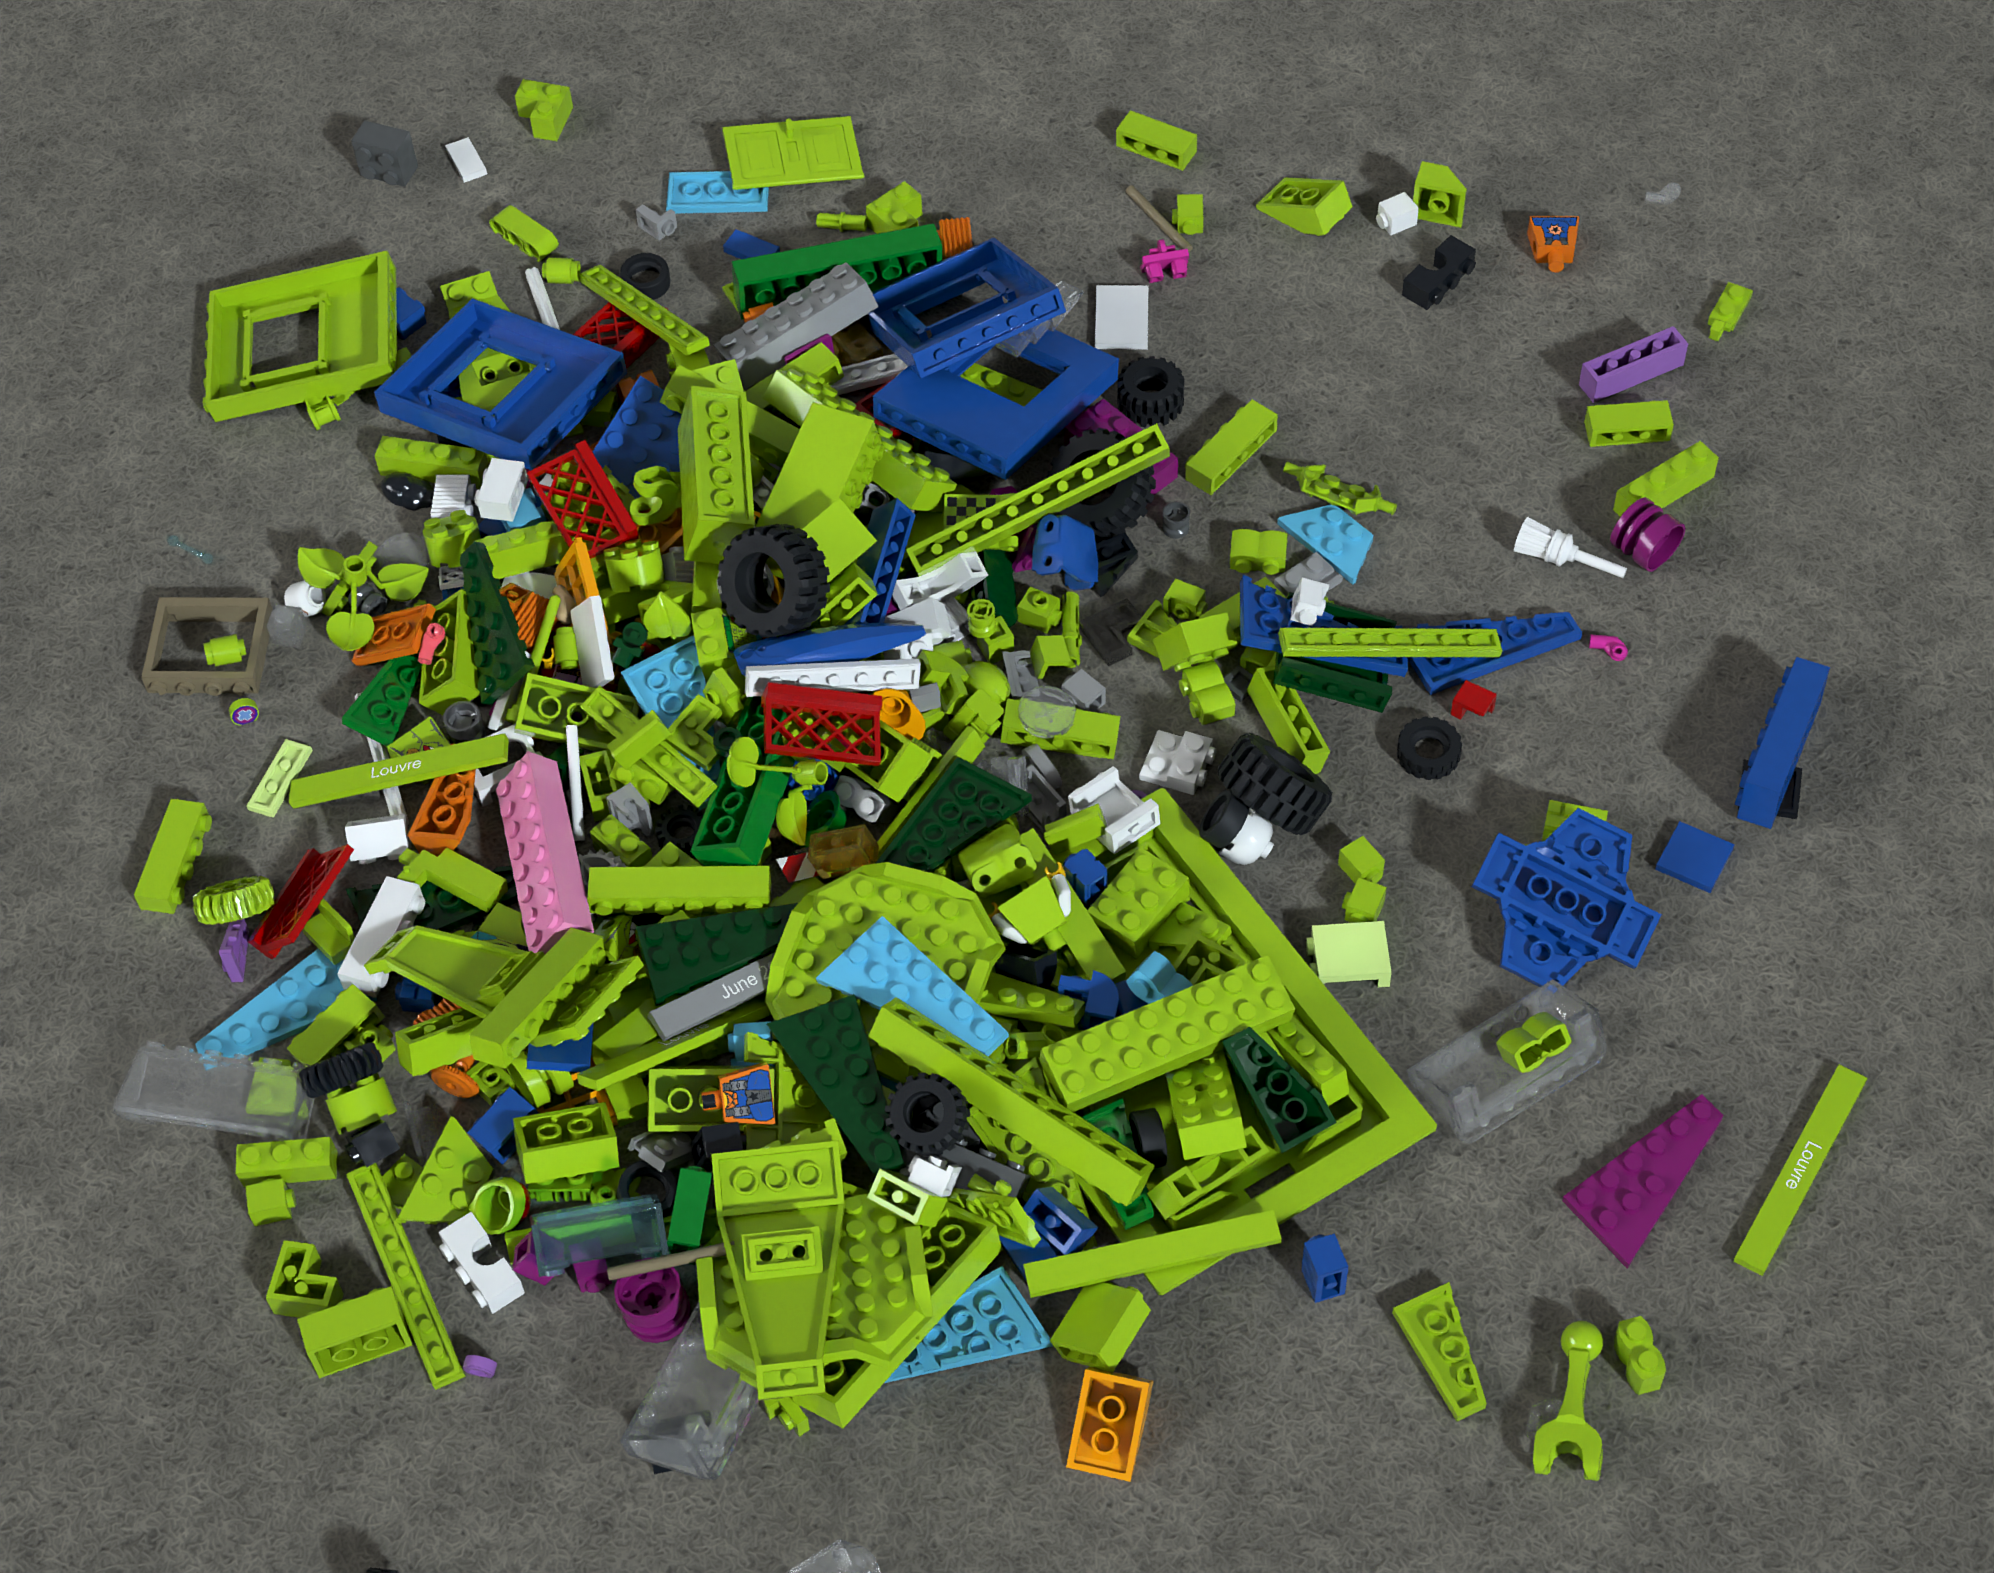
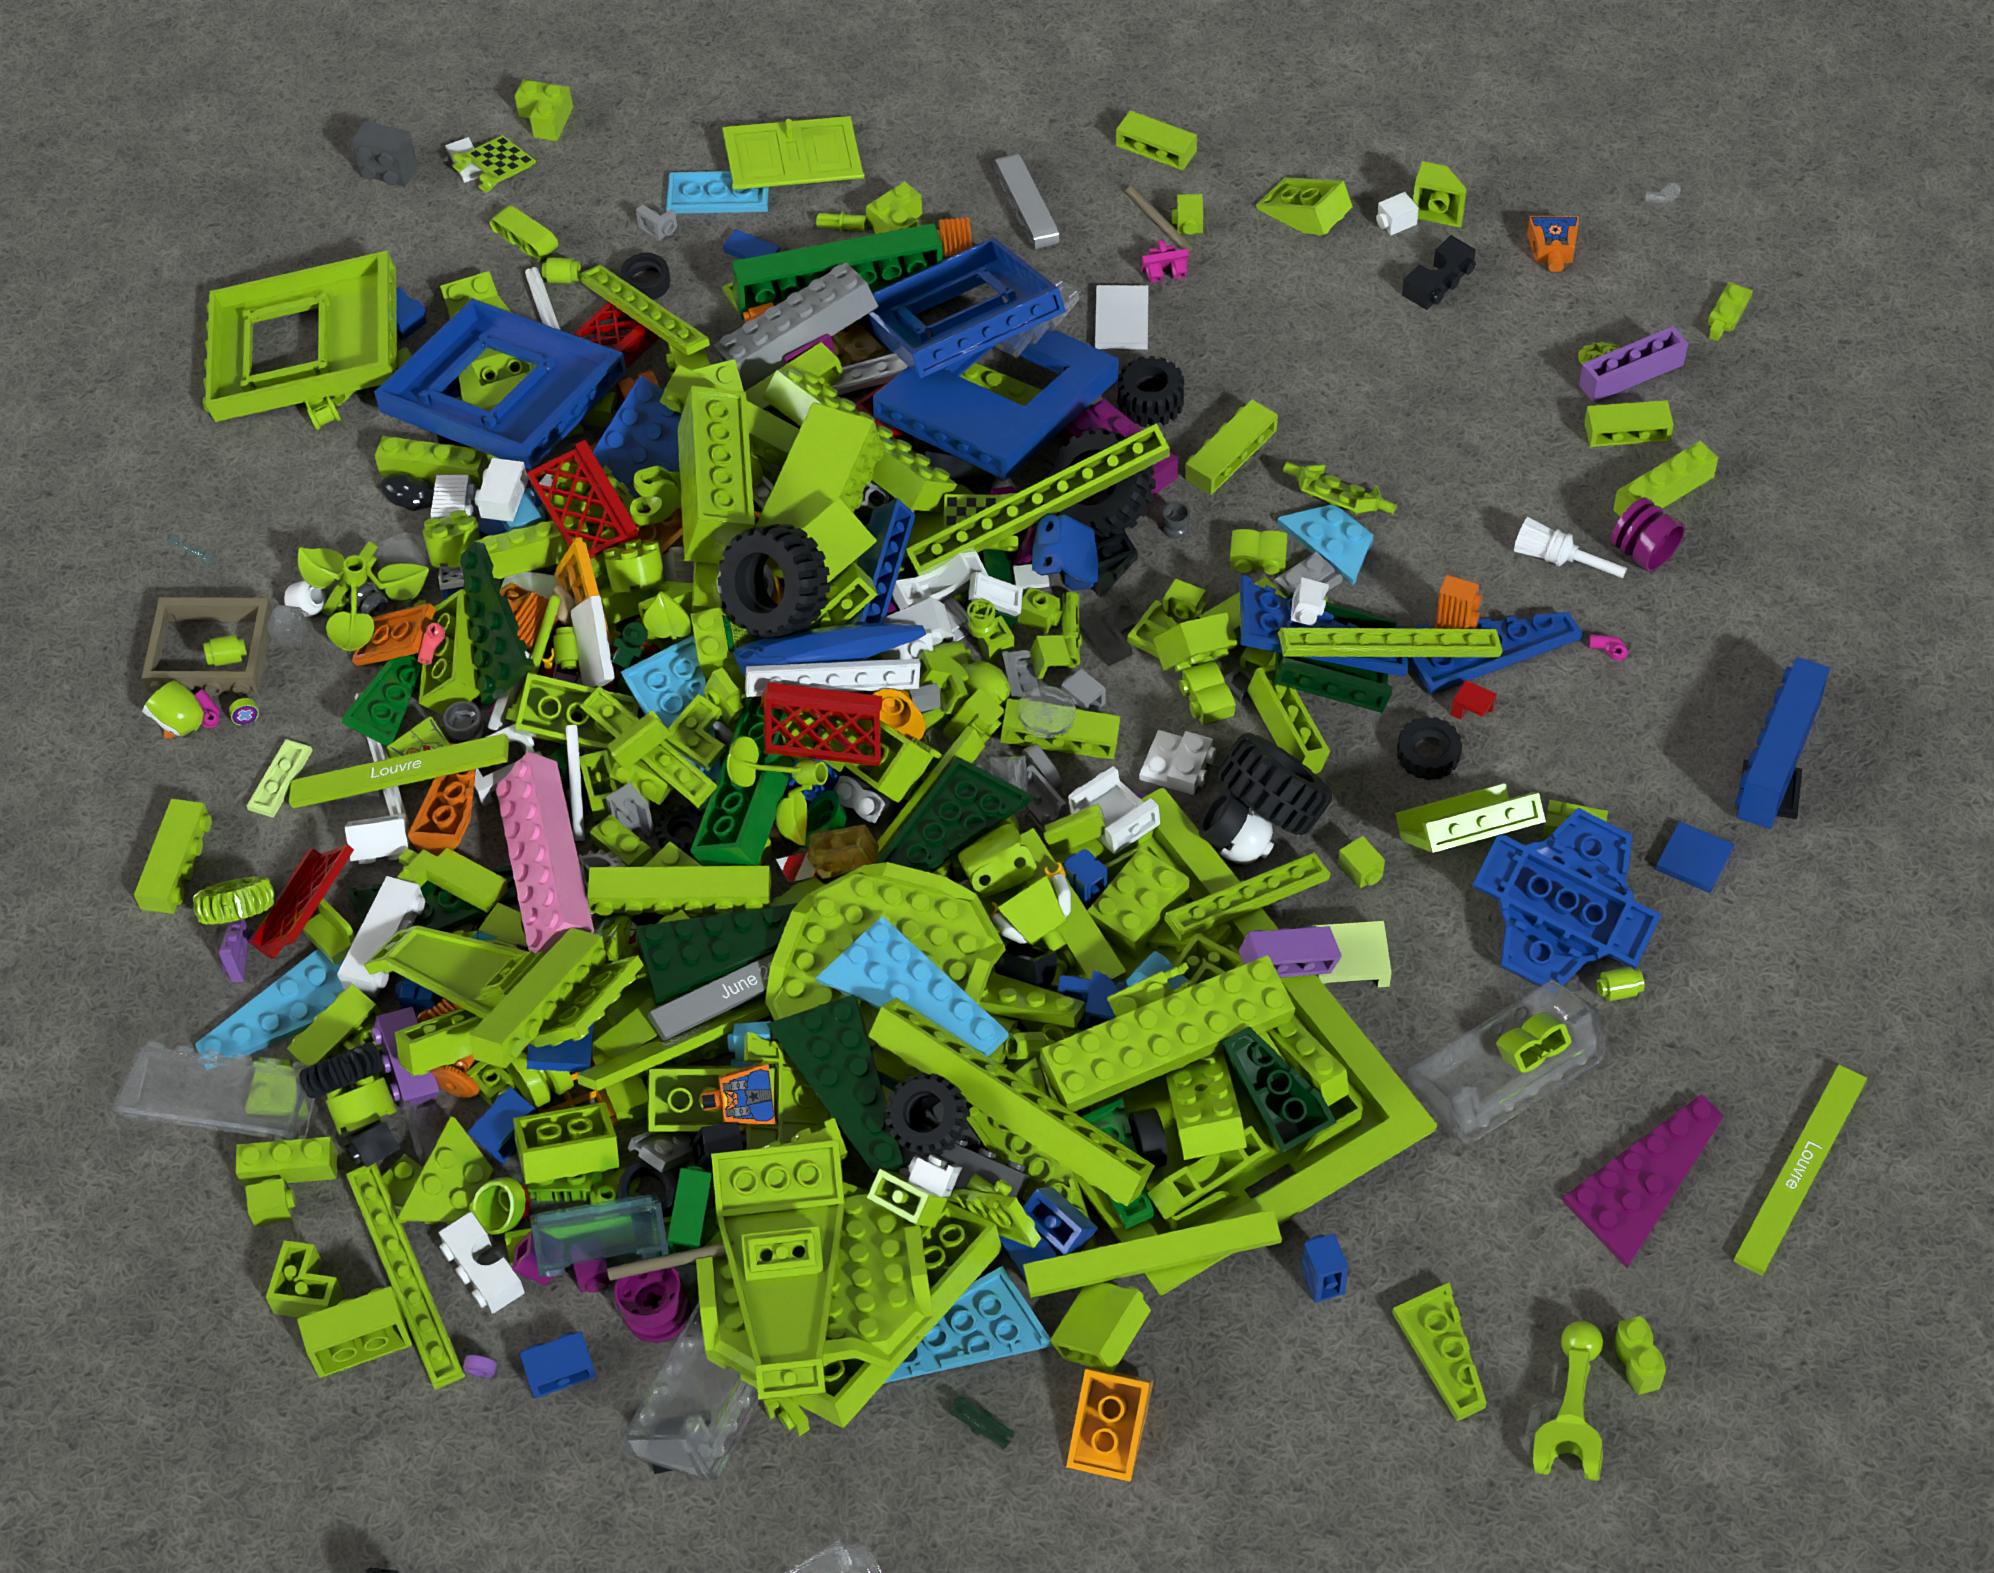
dark green tile [713,727,742,757] -> none
lime brick [1342,877,1387,923] -> none
none -> lime piece [142,680,204,738]
none -> dark pink arm [195,689,220,728]
none -> medium lavender brick [371,1006,439,1110]
none -> lime flag [452,135,536,192]
none -> blue brick [520,1331,596,1399]
none -> clear green pin [950,1397,1015,1449]
none -> white tile [969,571,1023,616]
none -> light grey beam [993,153,1059,250]
none -> white panel [1013,564,1049,598]
none -> lime hinge [1106,962,1197,1017]
none -> lime tile [1164,852,1331,941]
none -> medium lavender brick [1239,926,1342,978]
none -> lime panel [1395,783,1546,853]
none -> orange brick [1435,575,1483,629]
none -> lime gear [1578,341,1620,364]
none -> lime brick [1596,967,1645,1002]

